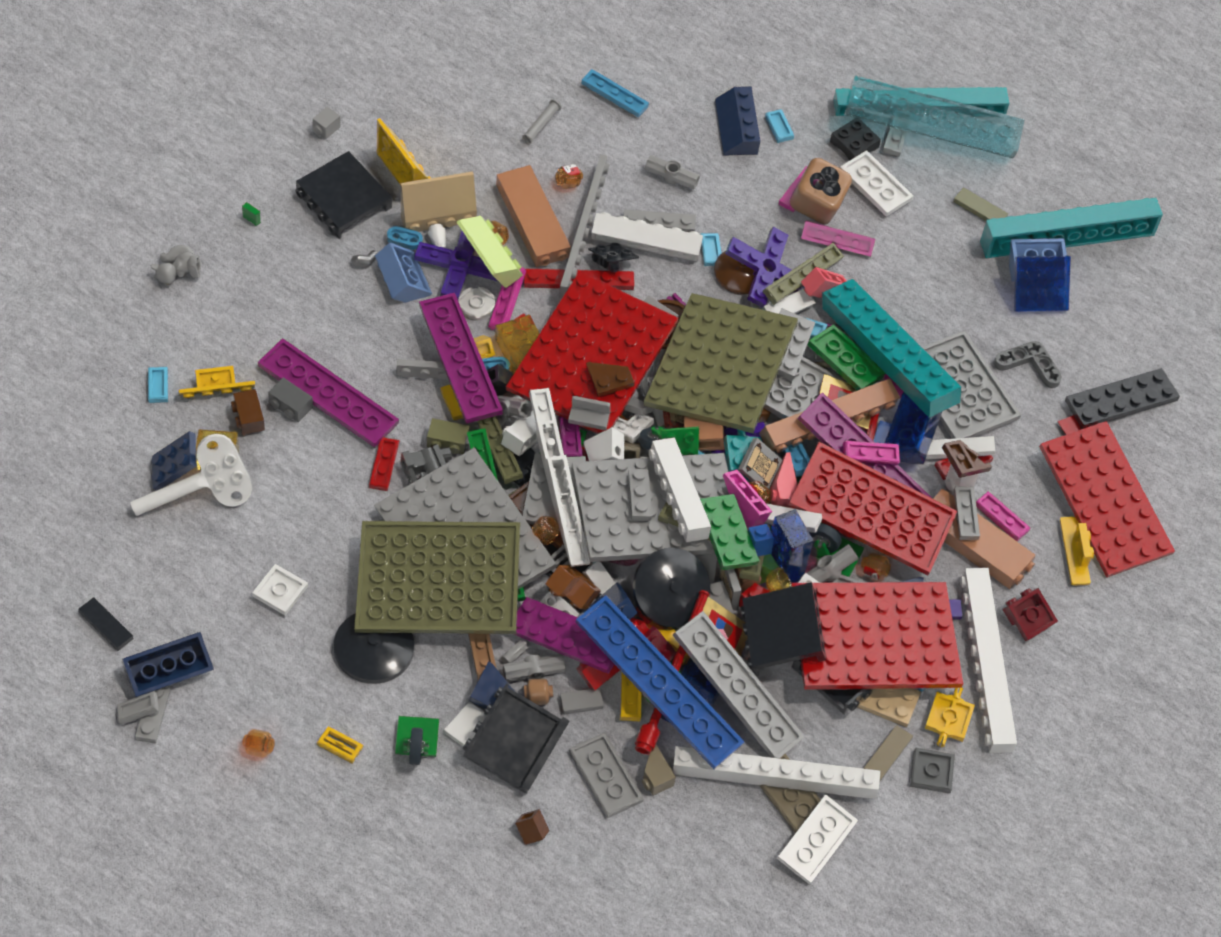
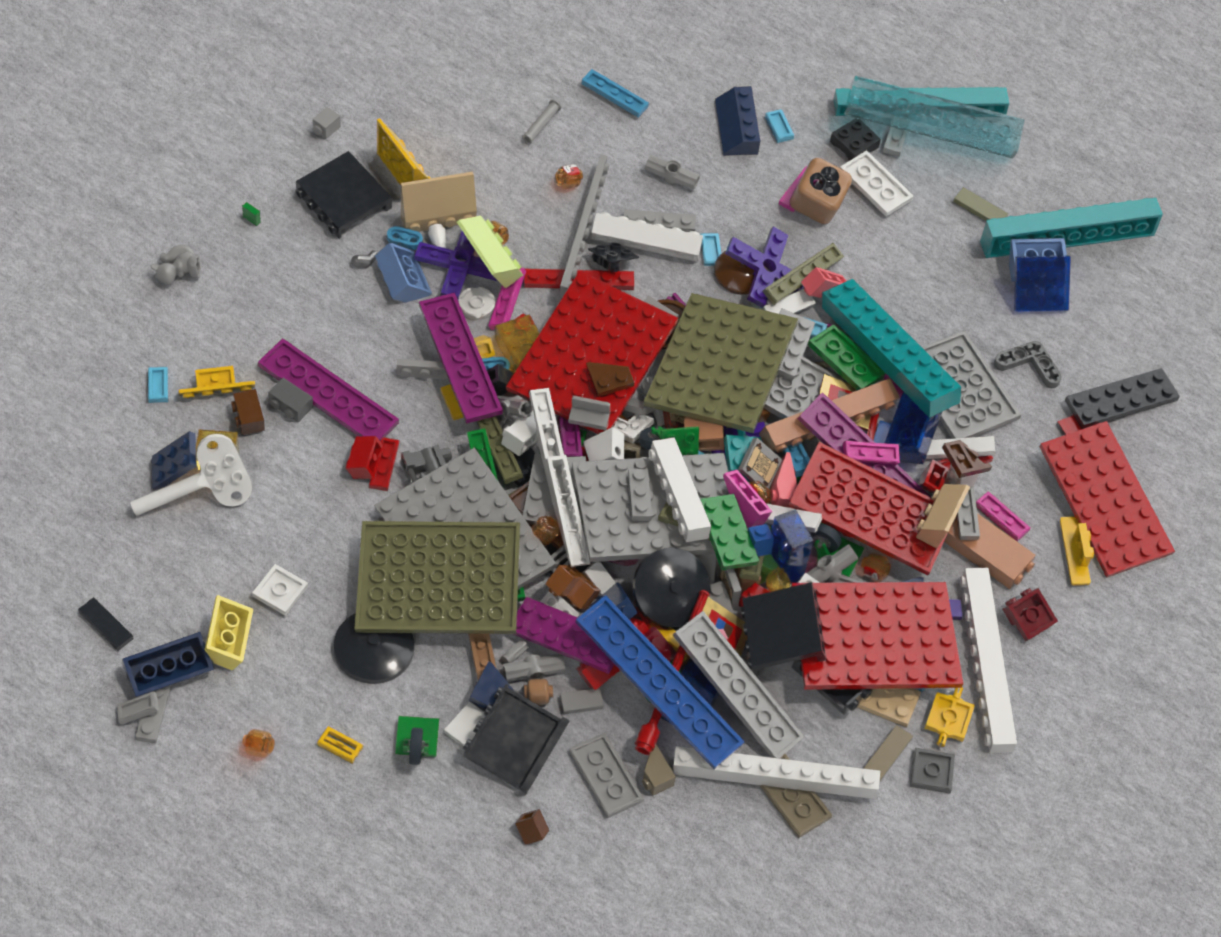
olive brick [427,418,469,454] -> none
nougat brick [496,165,571,267] -> none
yellow plate [620,671,641,722] -> none
white plate [777,794,858,884] -> none
dark pink plate [801,221,875,257] -> none
none -> light yellow slope [205,595,253,670]
none -> red brick [346,436,384,479]
none -> tan slope [916,484,970,548]
none -> red slope [918,459,949,494]

